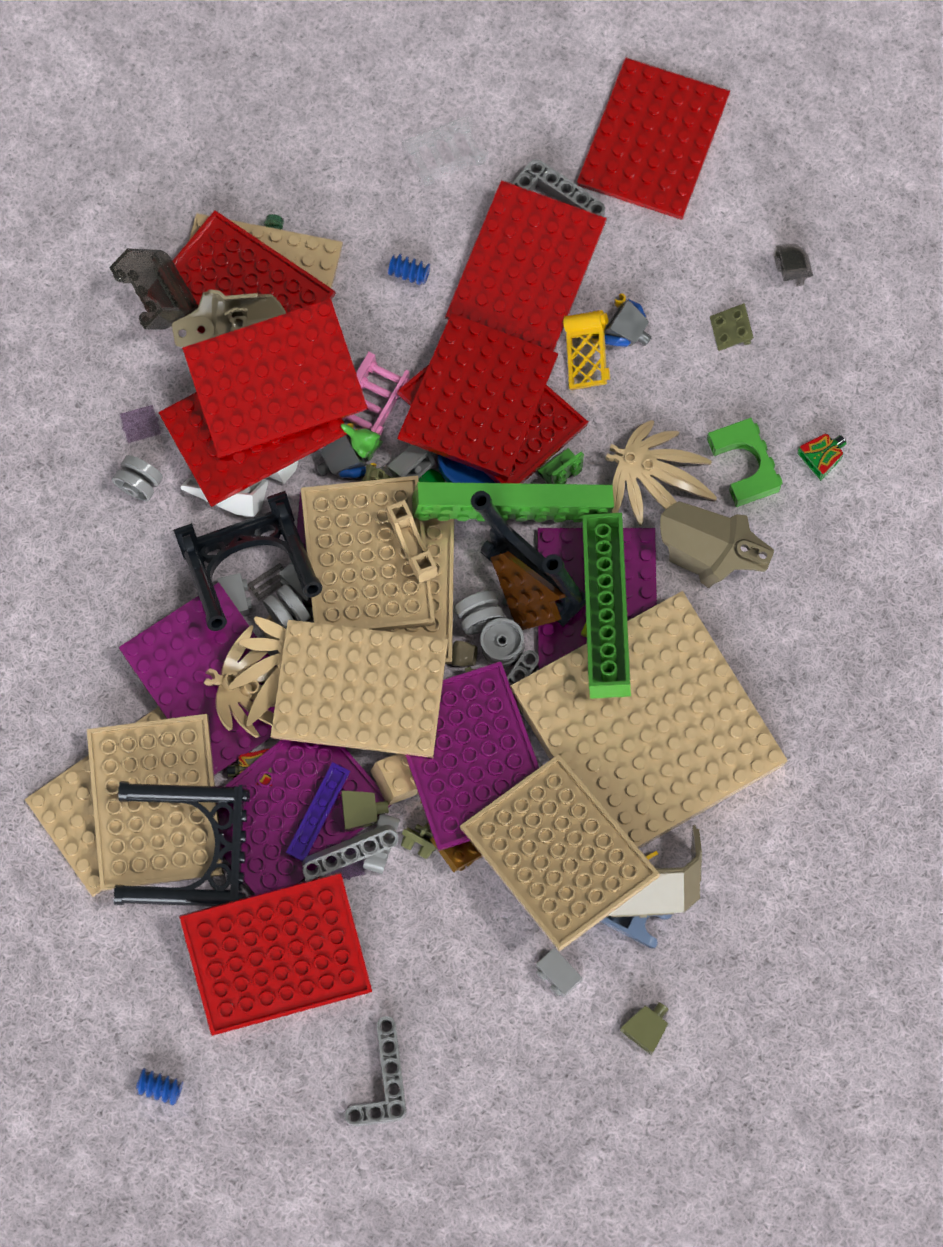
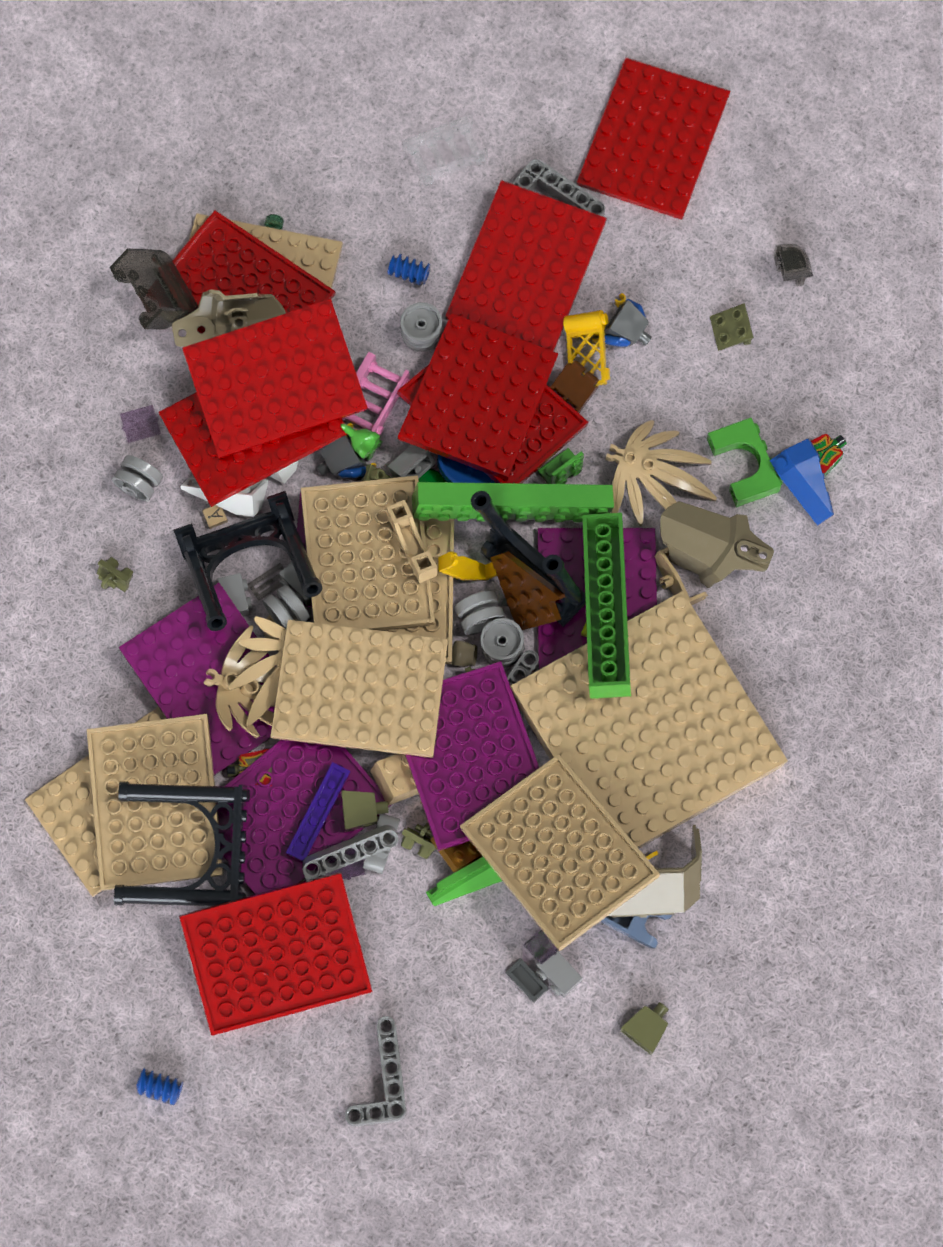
none -> olive hips [97,557,133,592]
none -> tan tile [202,505,228,529]
none -> light grey wheel [400,303,443,352]
none -> bright green wedge [426,857,502,906]
none -> yellow piece [438,551,497,581]
none -> dark grey tile [506,958,549,1003]
none -> clear purple piece [524,930,559,964]
none -> reddish brown plate [550,360,599,413]
none -> tan piece [654,547,708,605]
none -> blue wedge [770,438,834,525]

